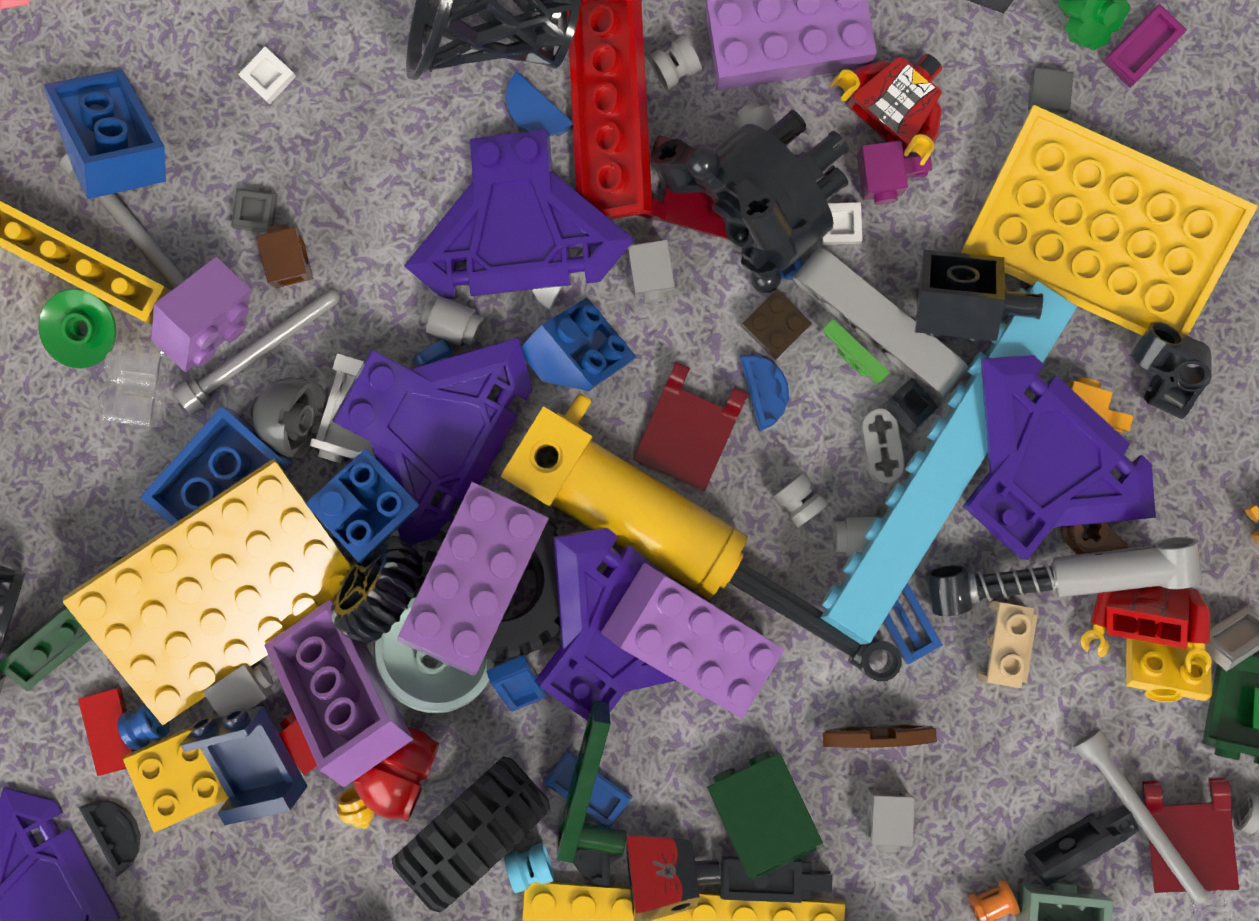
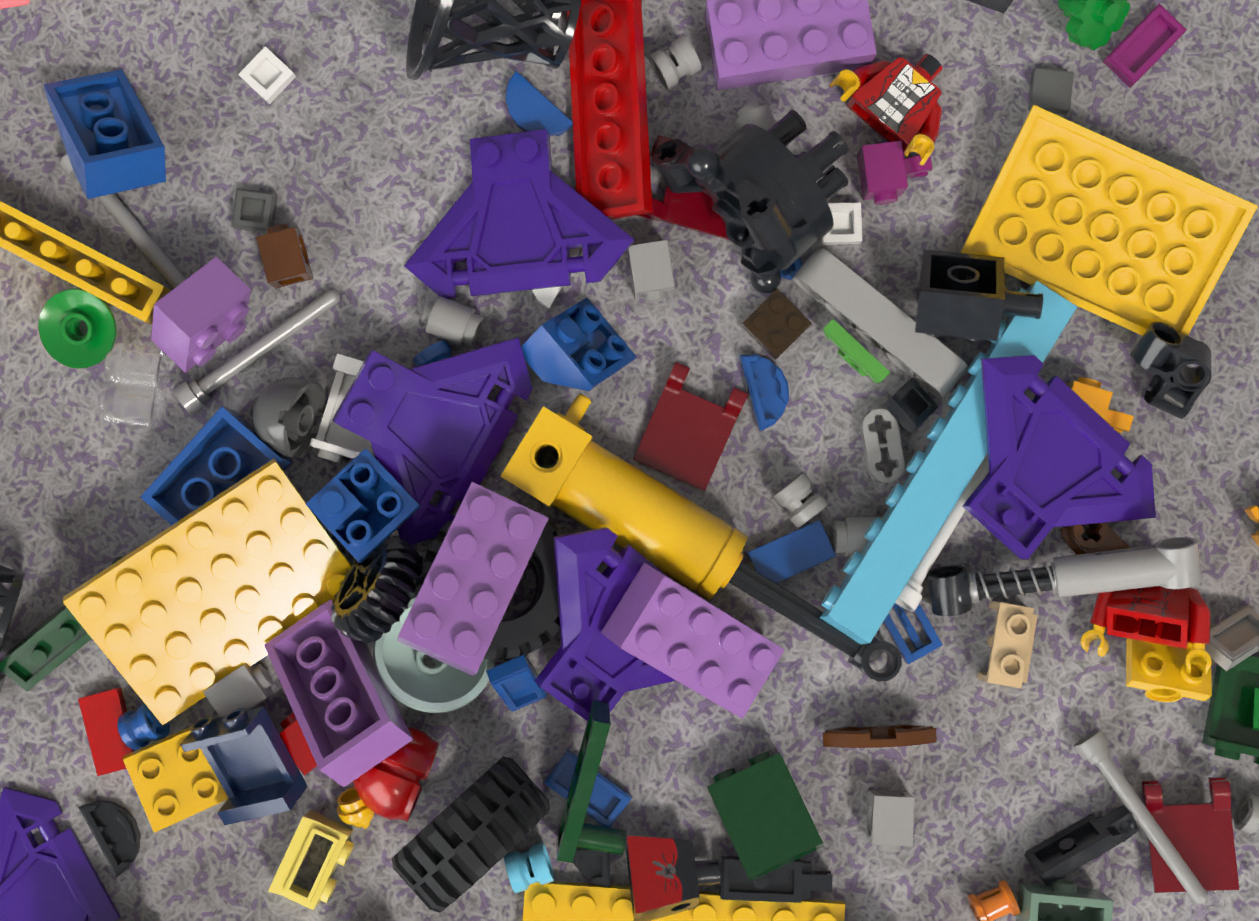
none -> light yellow window [268,810,355,910]
none -> blue tile [747,520,836,583]
none -> white piece [895,452,989,612]

